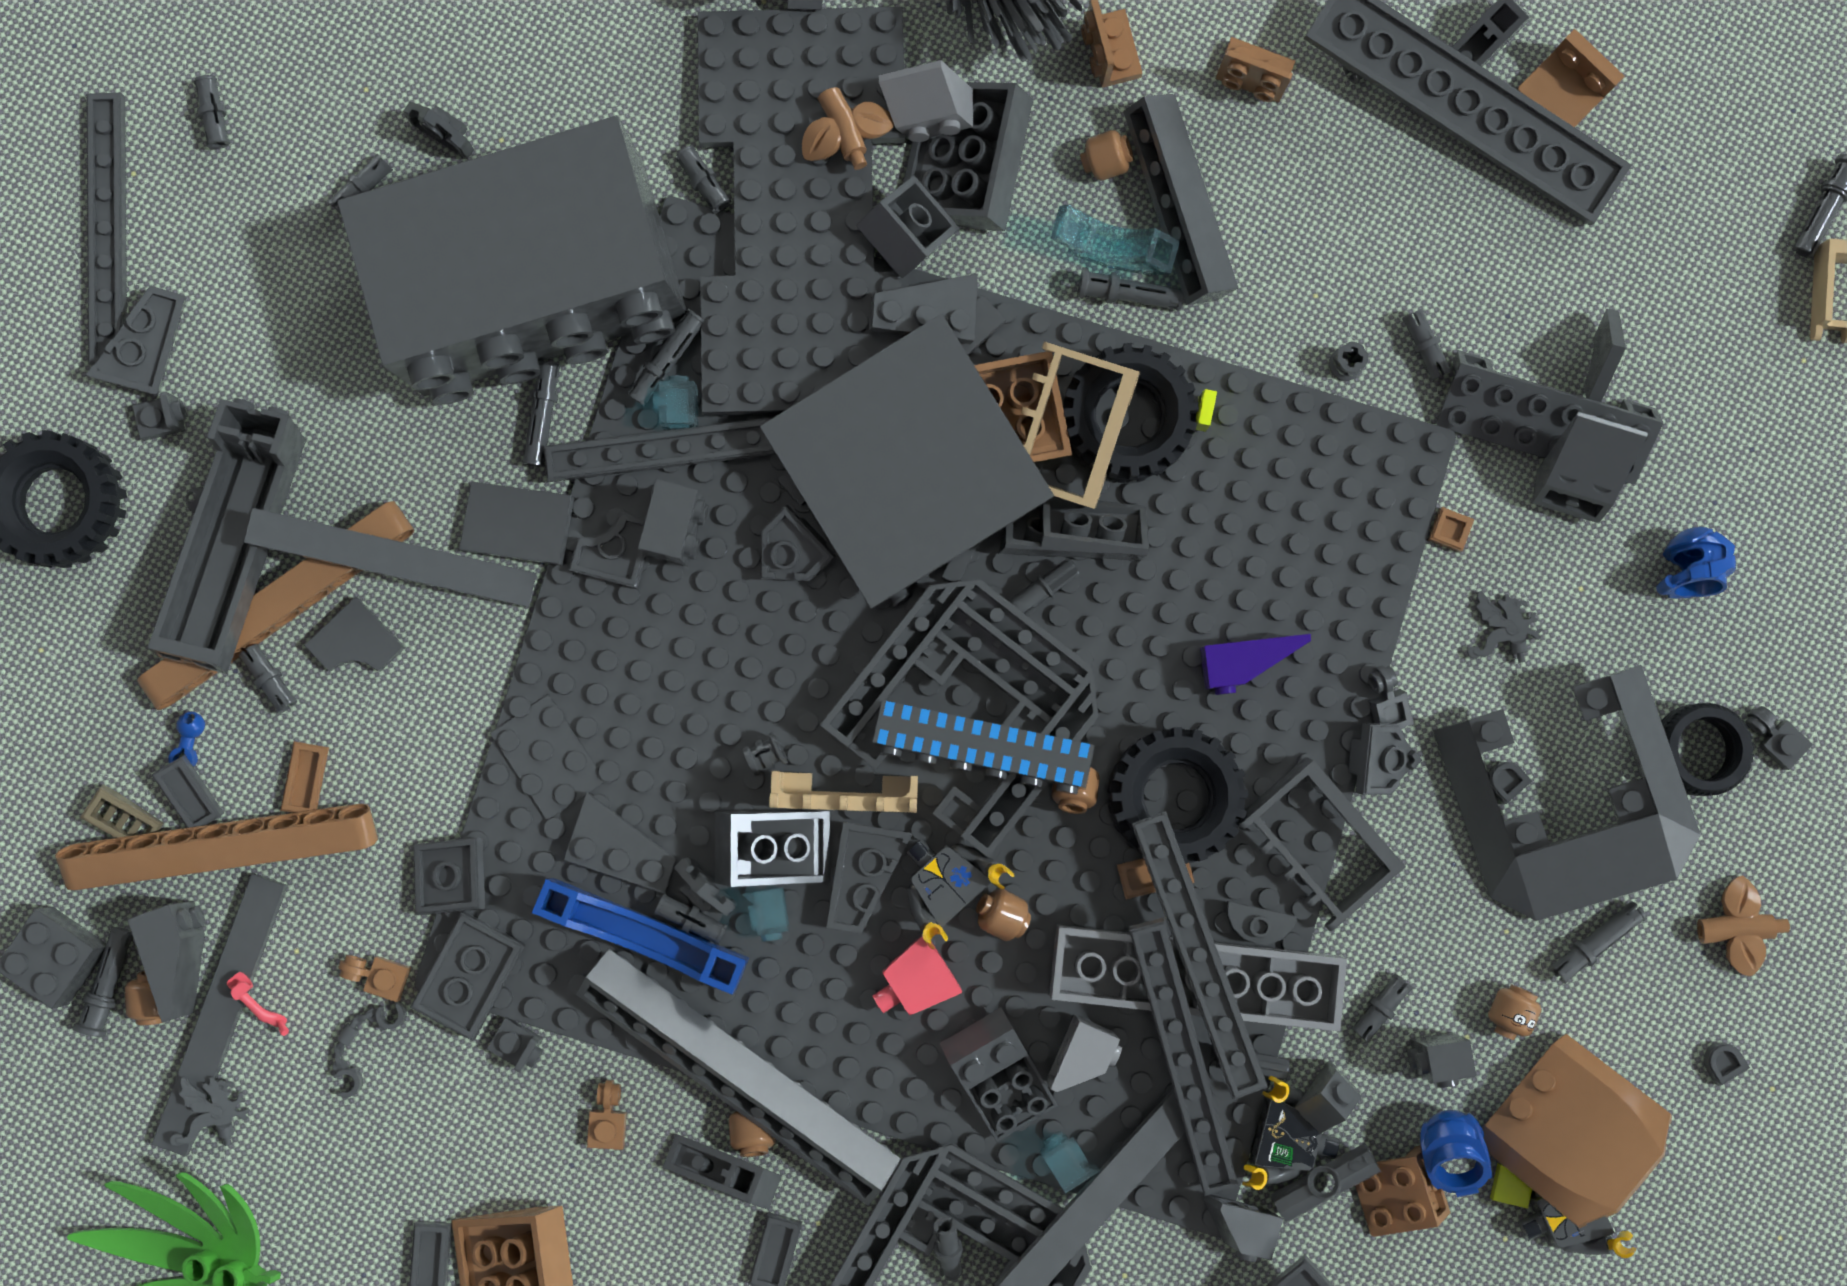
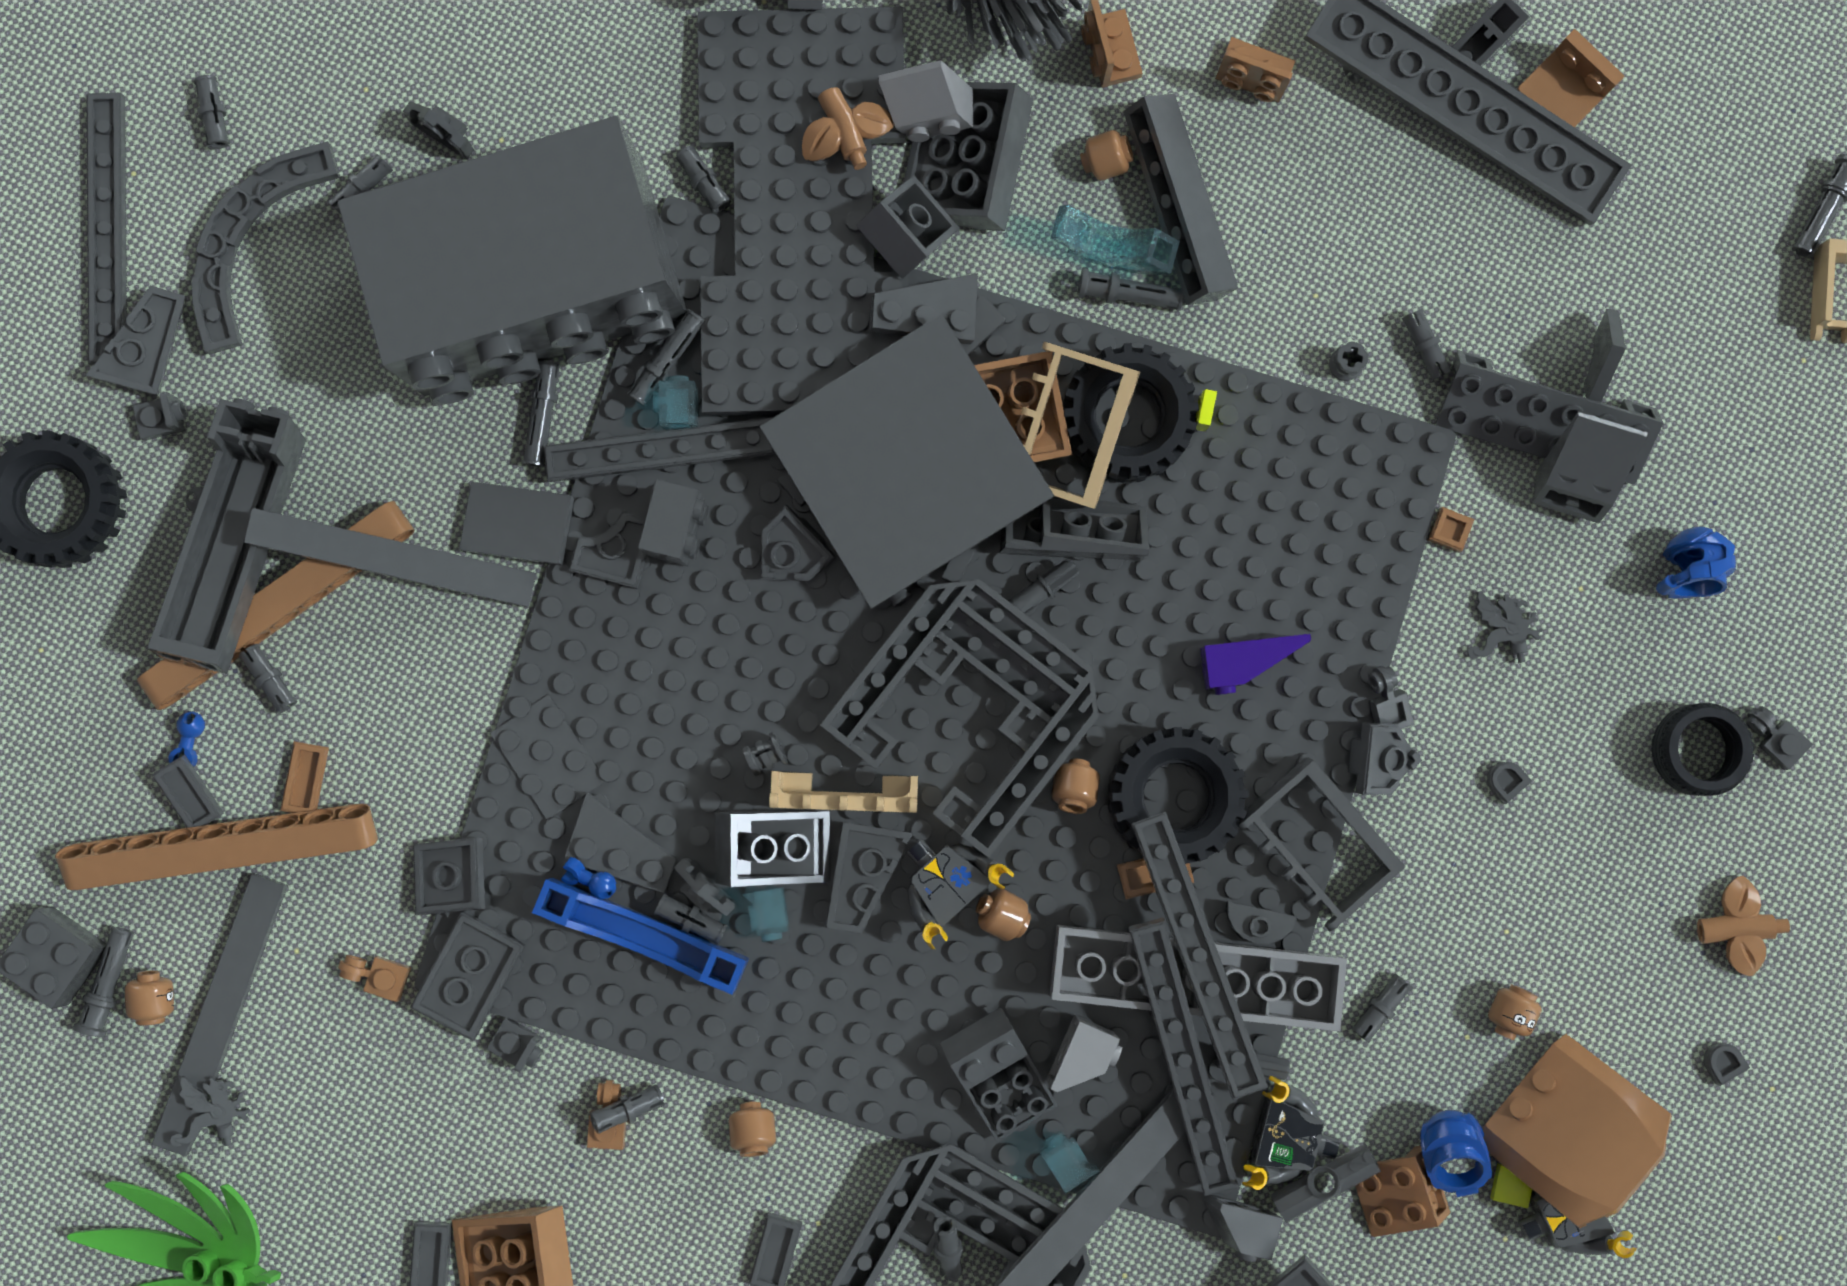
dark tan slope [80,784,164,838] -> none
dark grey slope [127,901,205,1023] -> none
coral piece [226,971,289,1036] -> none
dark grey tile [304,597,406,672] -> none
dark grey piece [333,1002,407,1098] -> none
brick [576,949,901,1206] -> none
dark grey slope [662,1134,782,1210] -> none
coral torso [872,934,963,1015] -> none
dark grey brick [873,700,1095,795] -> none
dark grey slope [1295,1060,1361,1134] -> none
dark grey brick [1407,1032,1476,1088] -> none
dark grey slope [1433,665,1701,921] -> none
dark grey pin [1549,901,1647,984] -> none
none -> dark grey plate [191,141,340,355]
none -> blue arm [561,857,616,899]
none -> dark grey pin [589,1084,665,1134]

